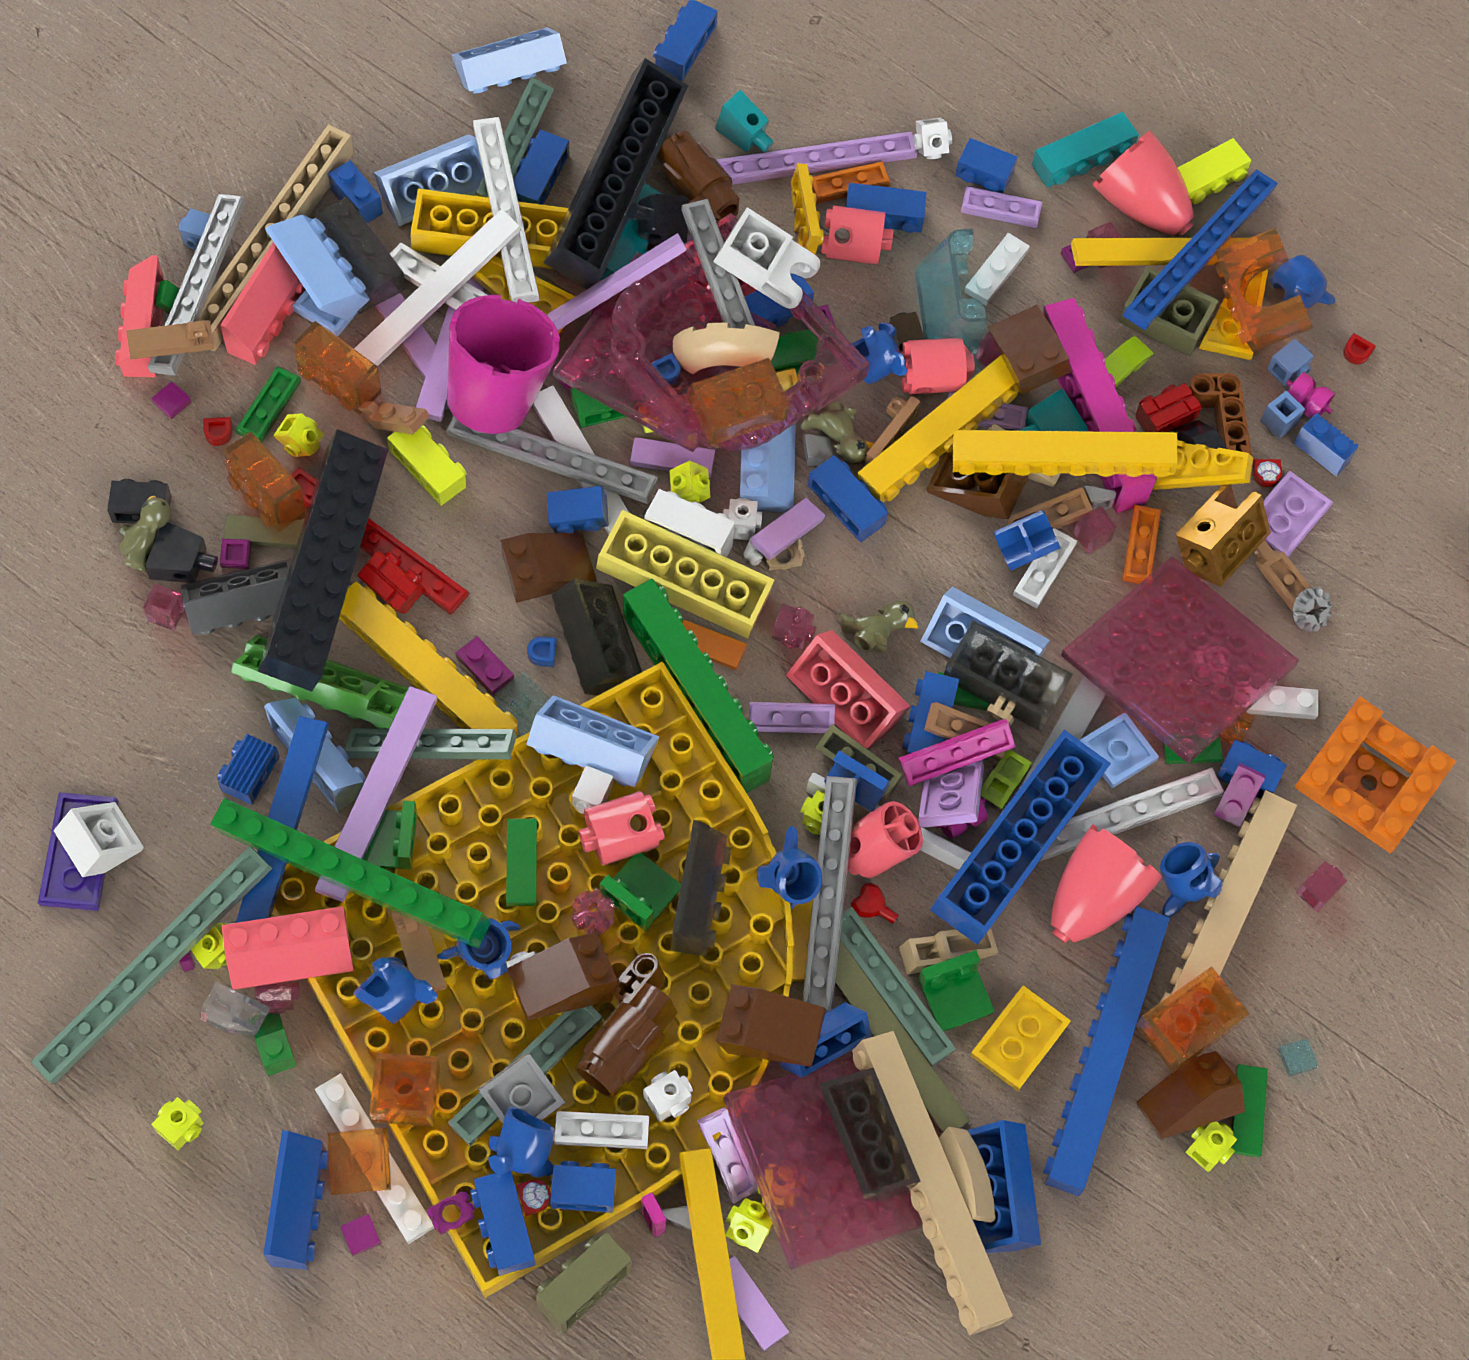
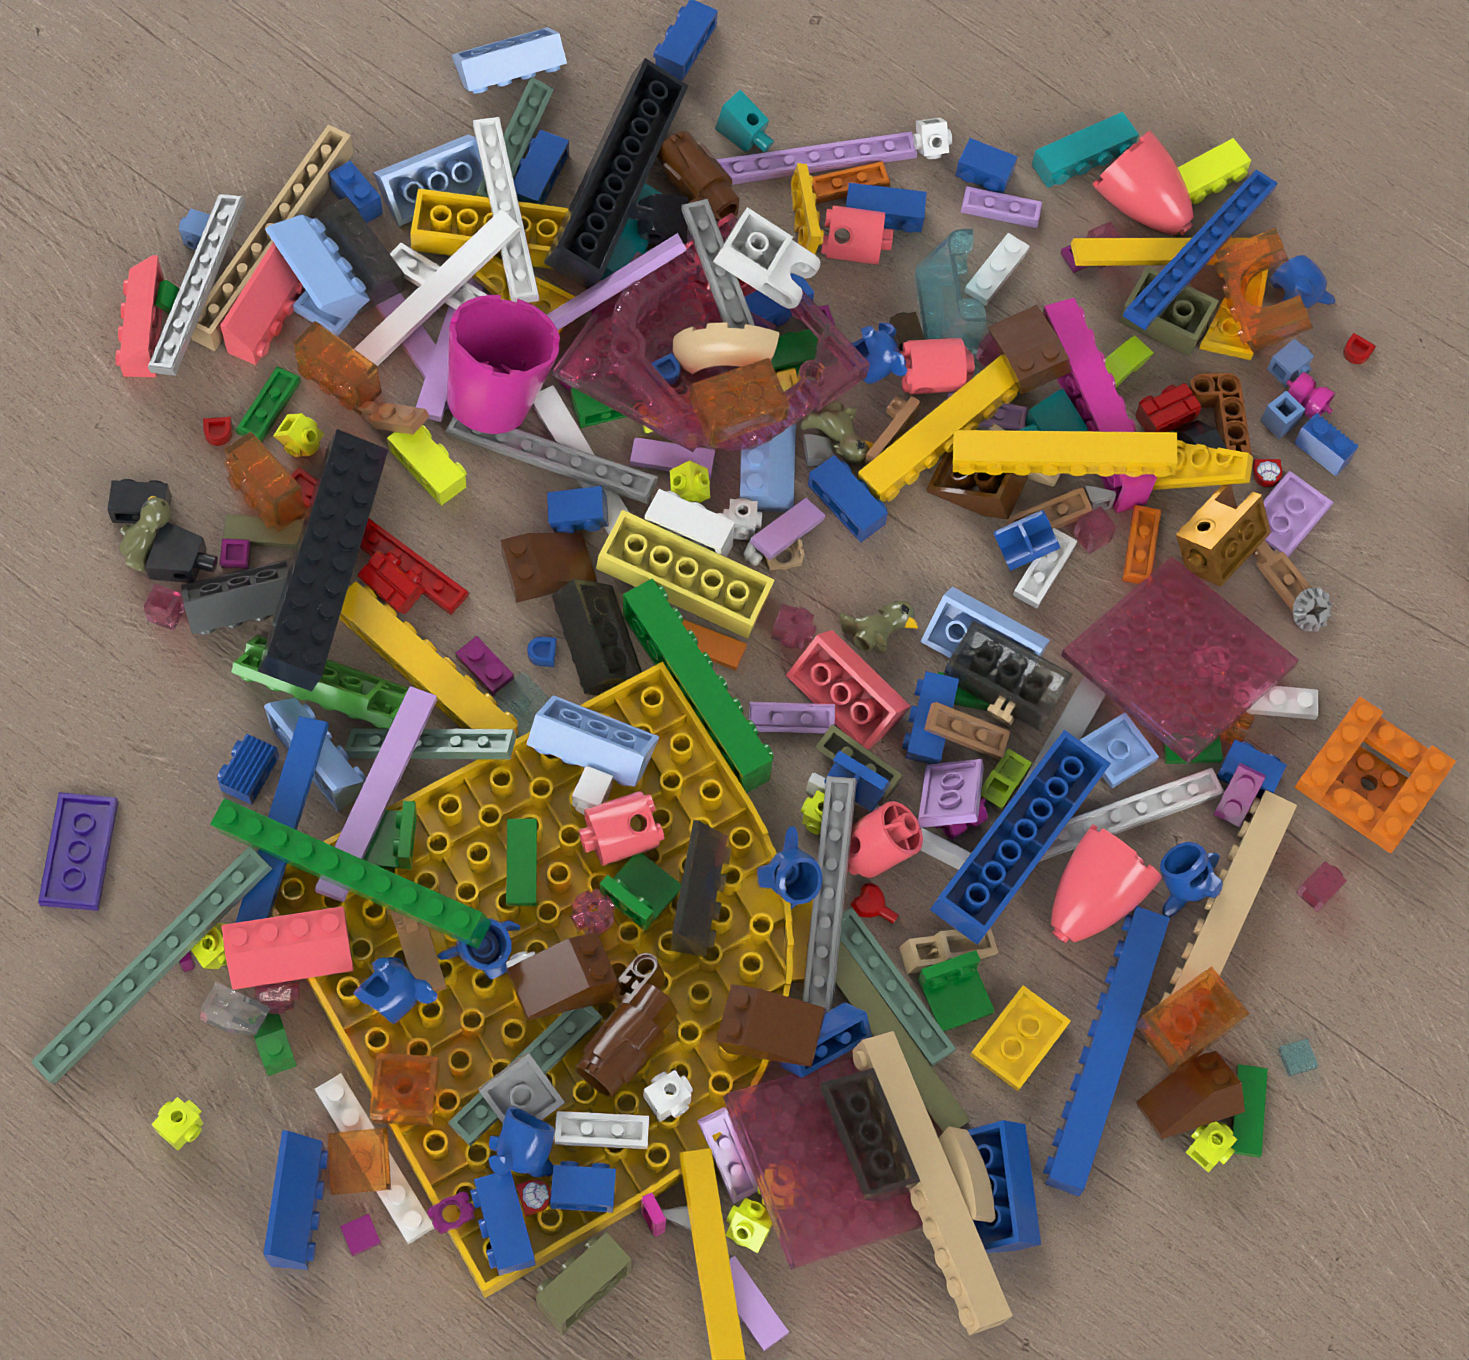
white slope [53,802,144,877] -> none
medium nougat hinge [126,320,214,359] -> none
magenta tile [152,381,192,419] -> none
dark pink tile [899,718,1016,786] -> none

